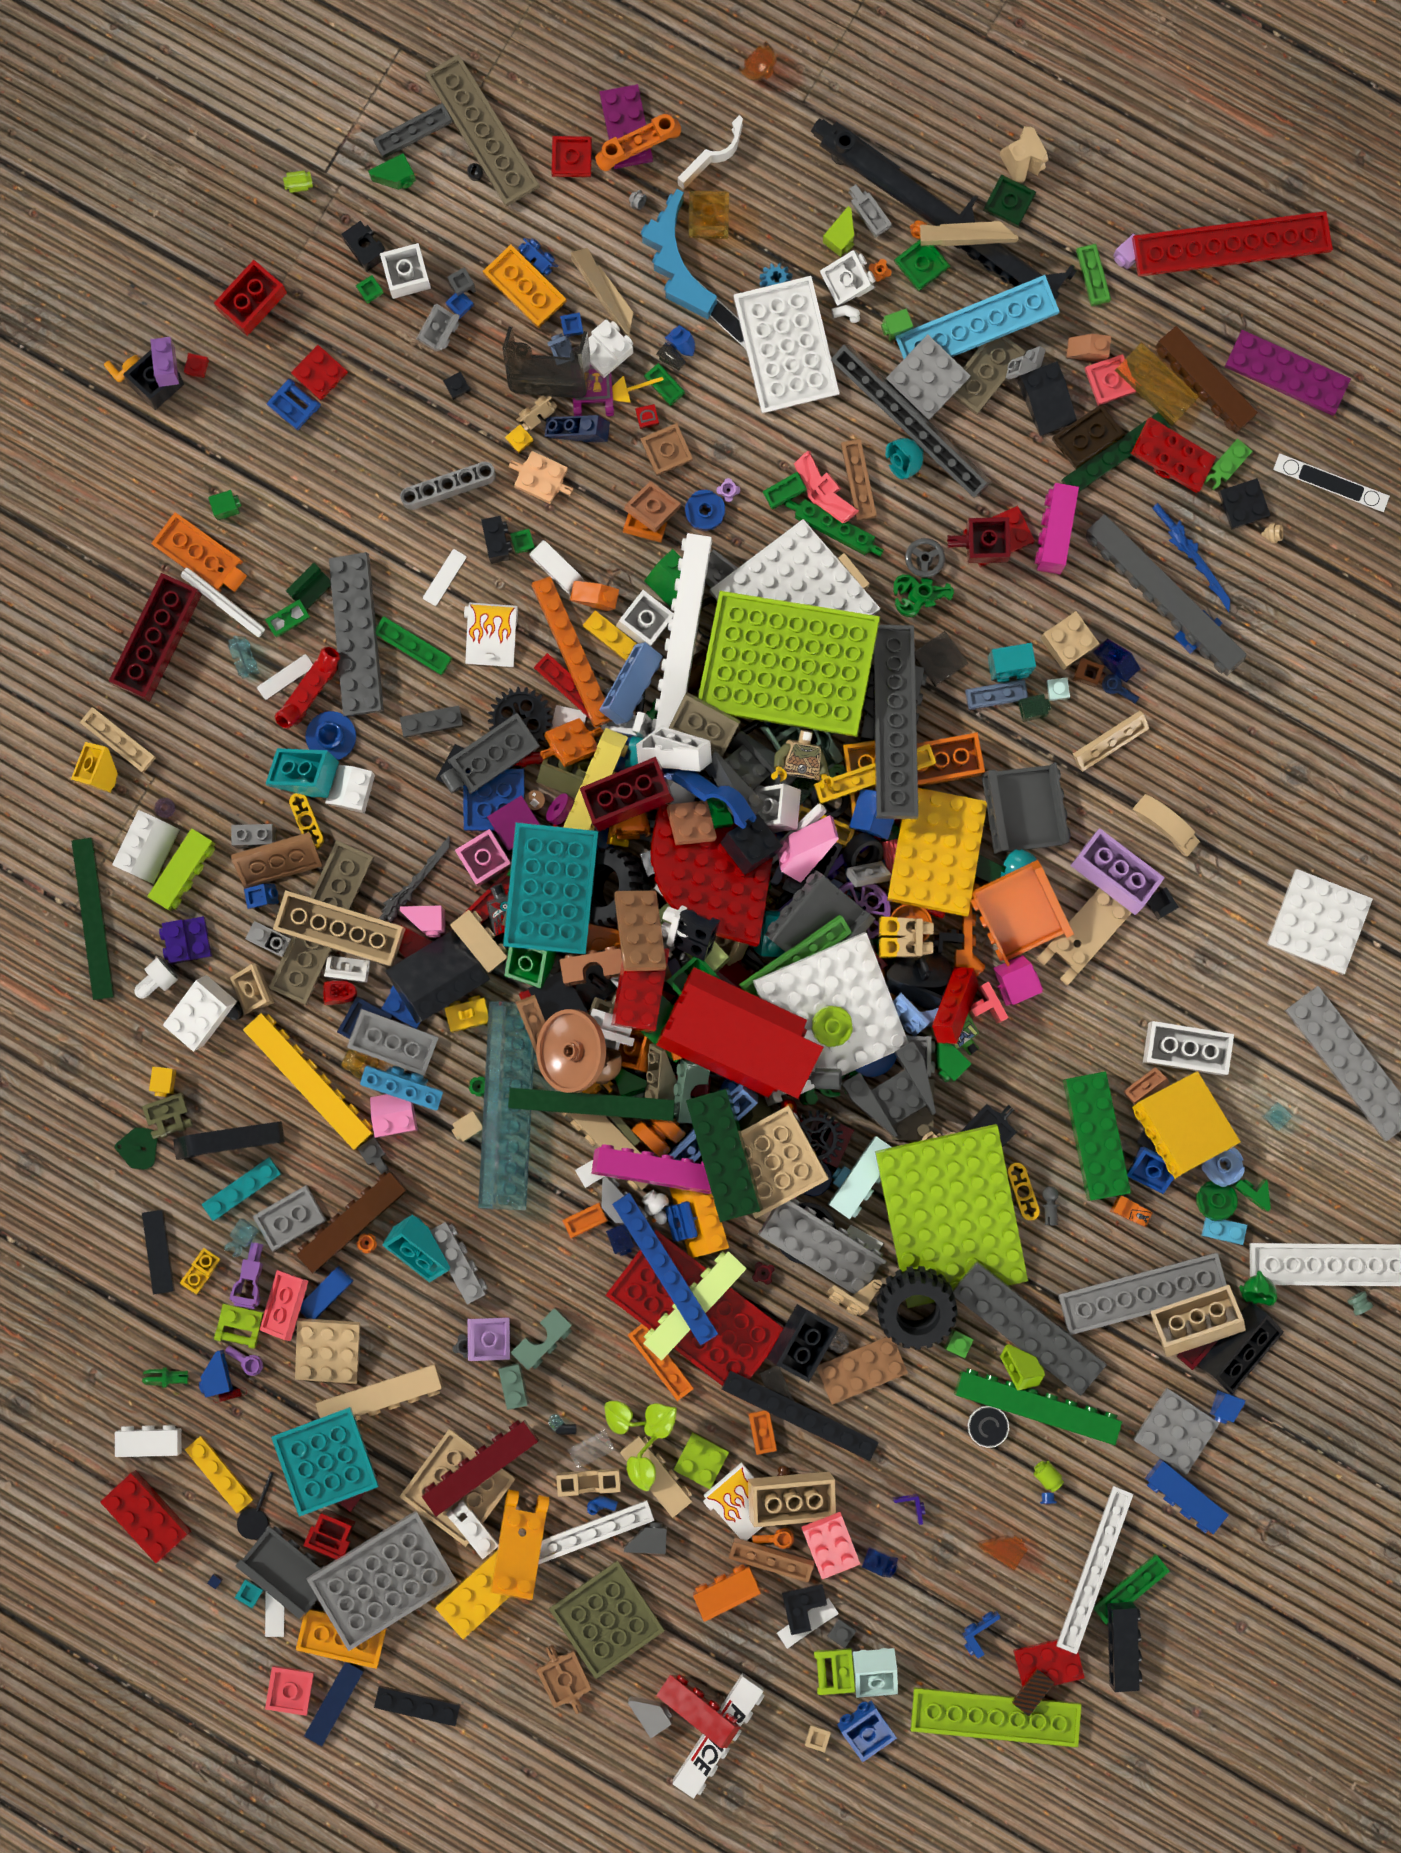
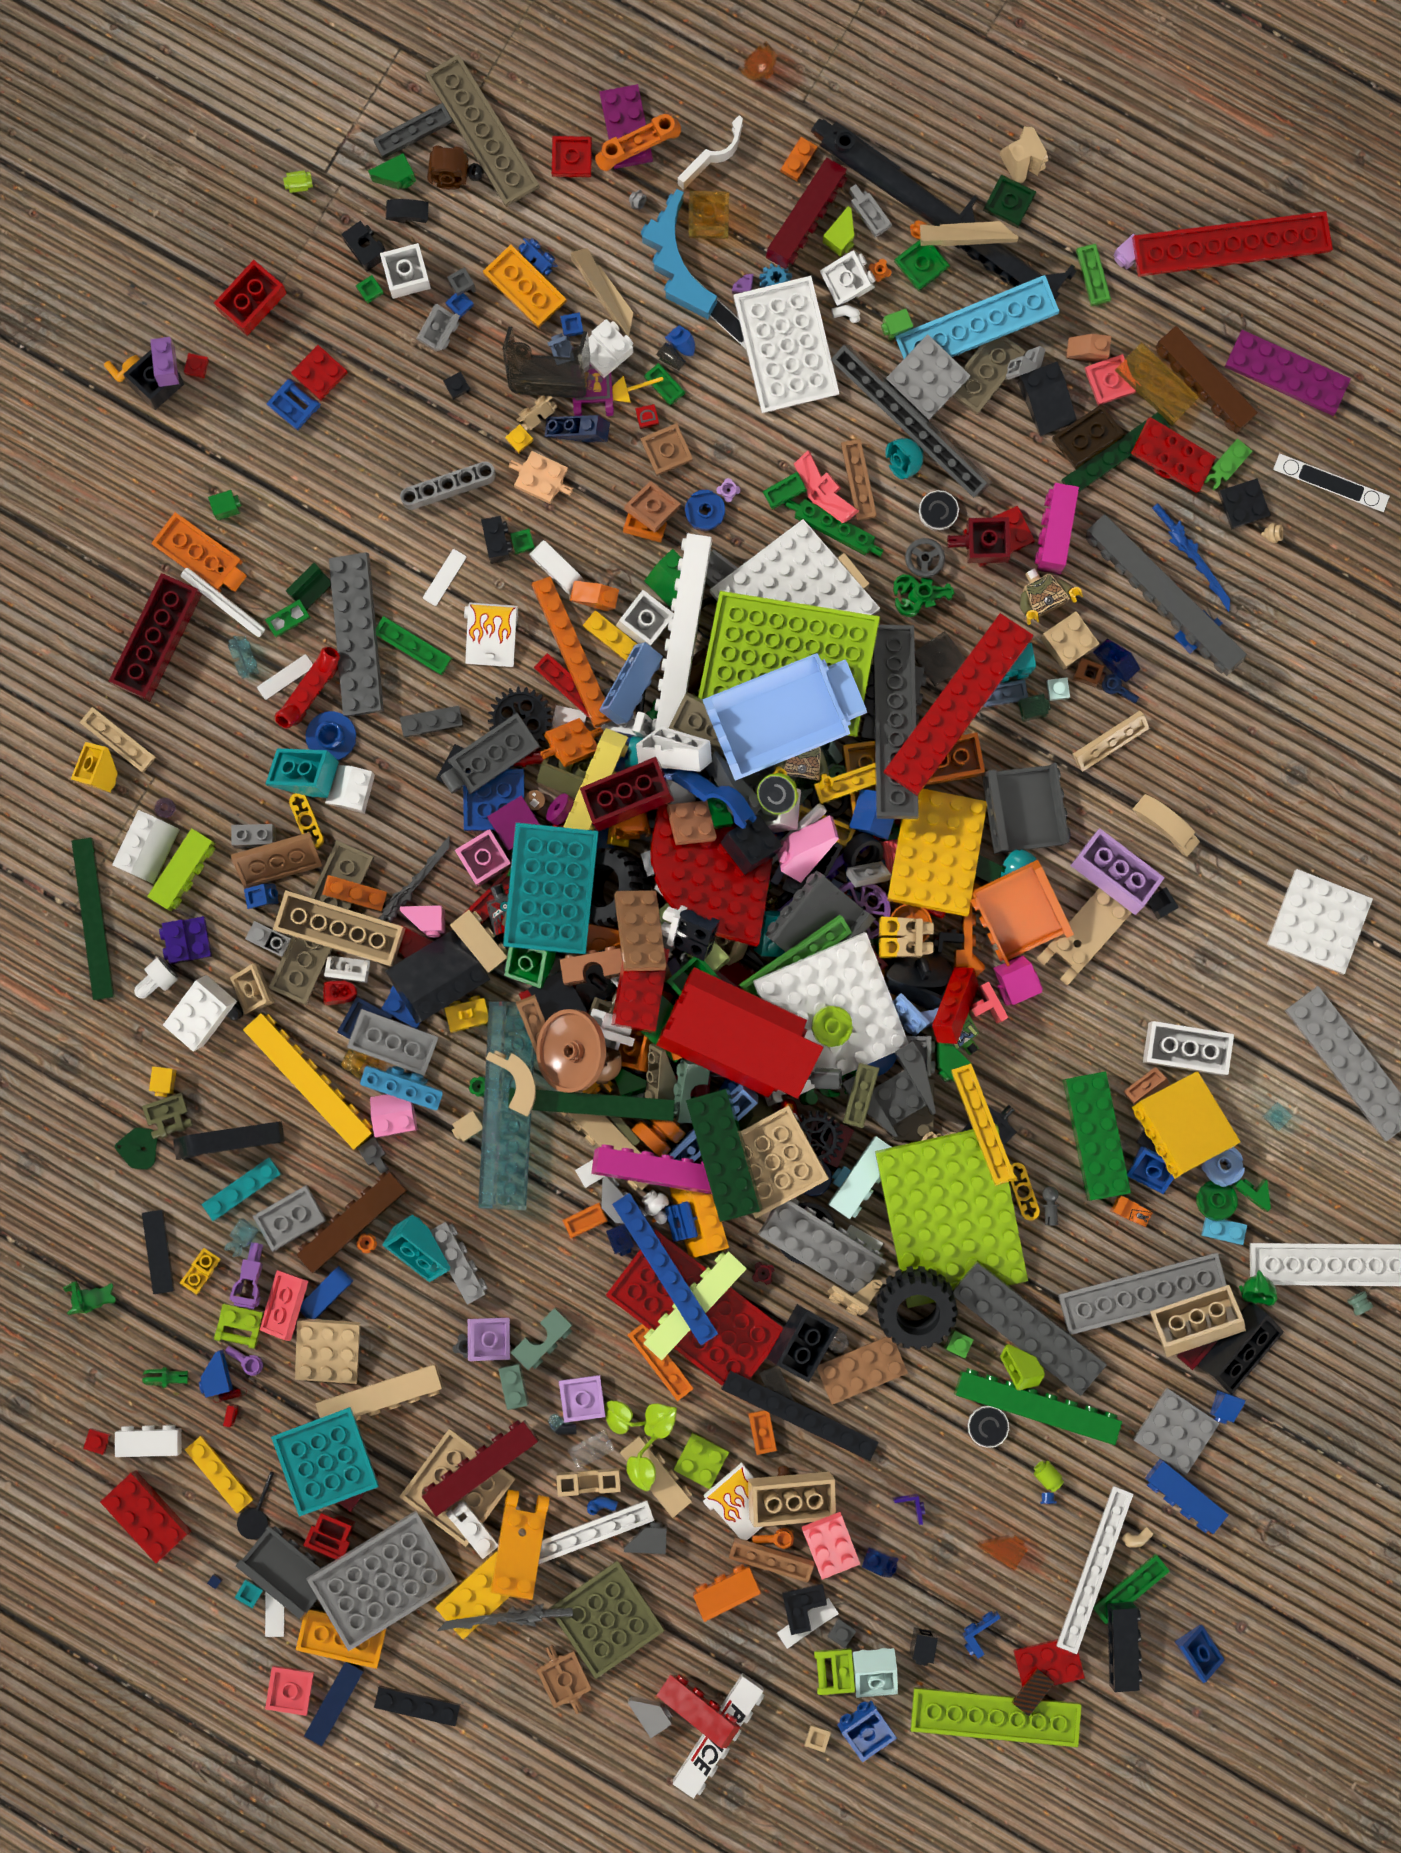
none -> green hair [63,1281,116,1316]
none -> red plate [83,1428,111,1455]
none -> red tile [223,1404,239,1427]
none -> orange plate [322,875,387,912]
none -> black slope [385,199,429,223]
none -> reddish brown brick [427,146,469,190]
none -> dark grey sword [437,1603,573,1631]
none -> tan arch [486,1050,536,1117]
none -> lavender plate [559,1375,606,1423]
none -> light blue panel [702,653,867,781]
none -> medium lavender tile [732,274,754,294]
none -> black tile [757,773,798,814]
none -> dark red brick [766,157,847,269]
none -> orange plate [780,137,818,182]
none -> olive tile [843,1063,879,1128]
none -> red plate [884,613,1034,796]
none -> black brick [910,1627,938,1666]
none -> black tile [919,490,959,531]
none -> yellow plate [951,1064,1015,1186]
none -> torso [1020,568,1083,625]
none -> tan arm [1122,1527,1154,1548]
none -> blue slope [1175,1624,1225,1683]

